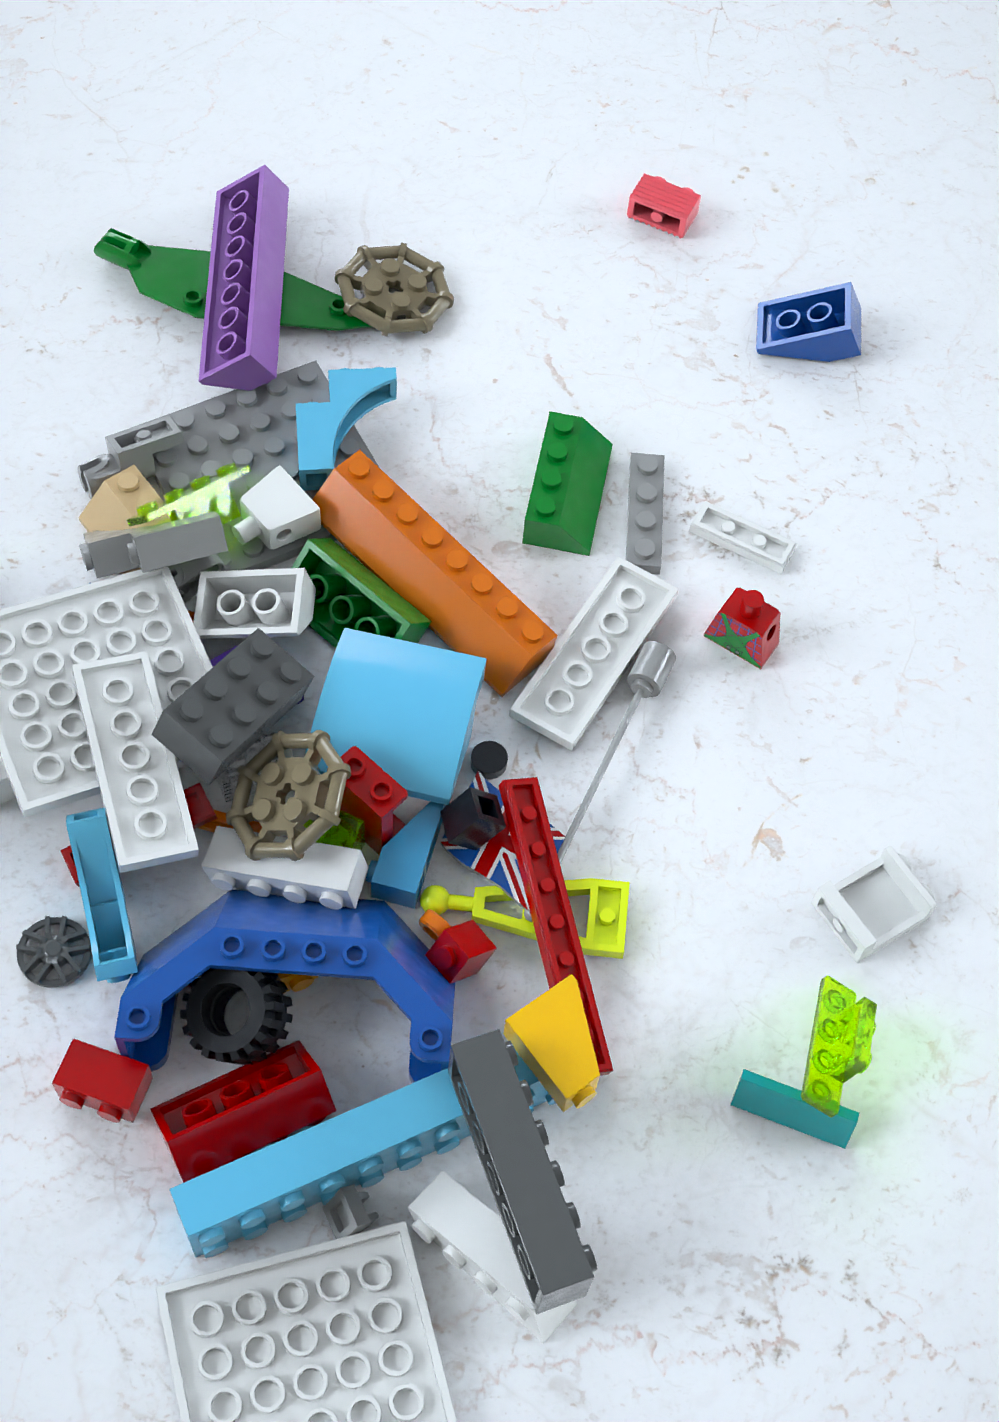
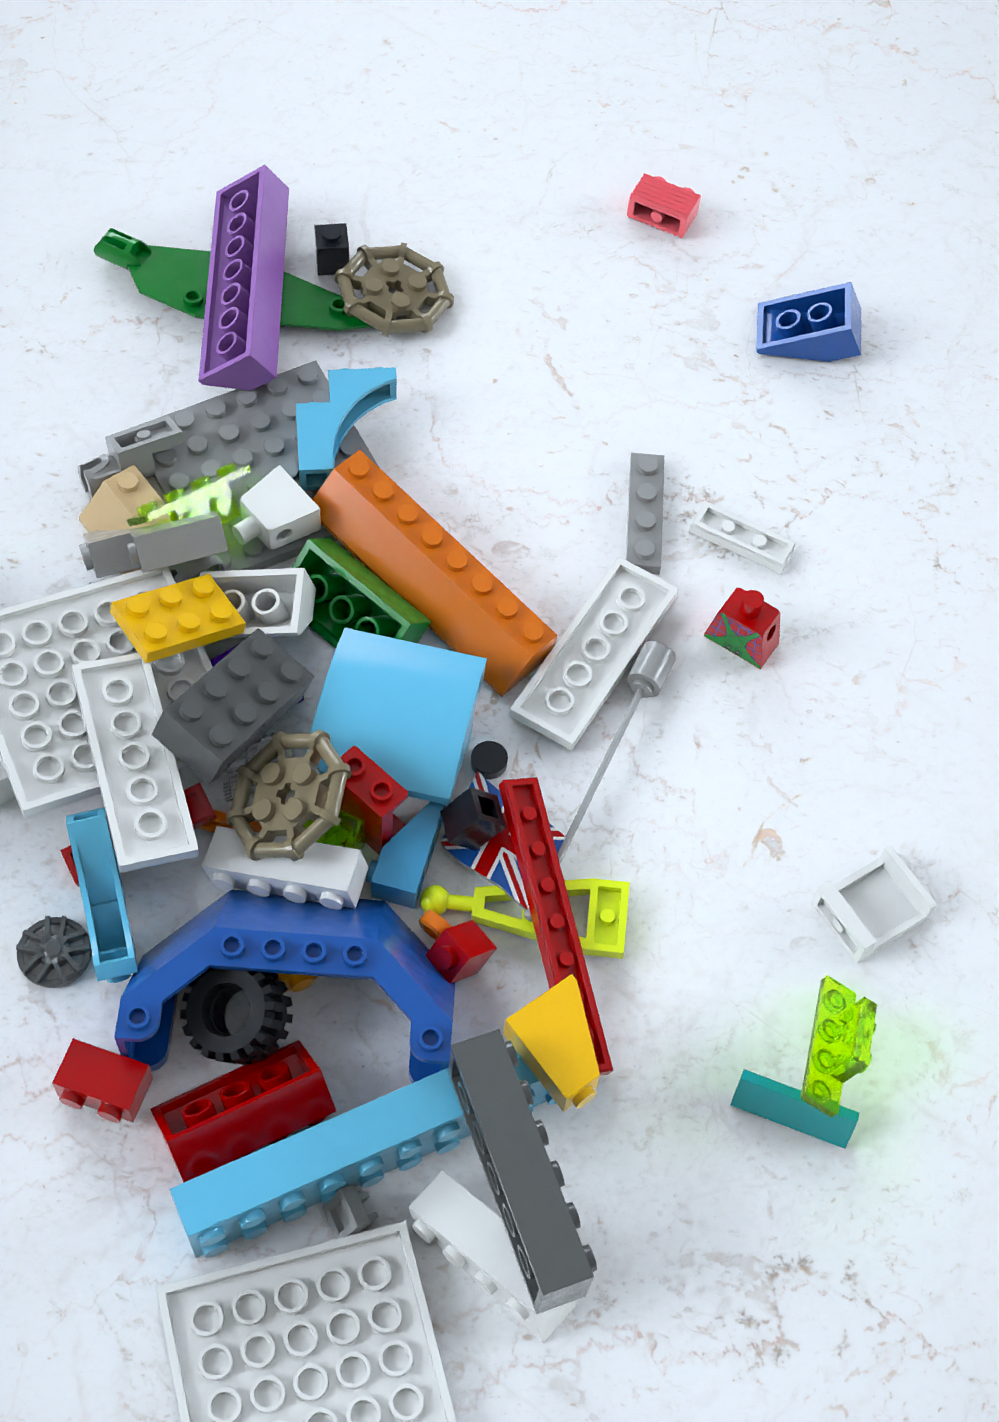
green slope [522,411,613,556] -> none
none -> yellow plate [110,574,246,663]
none -> black brick [314,223,349,276]

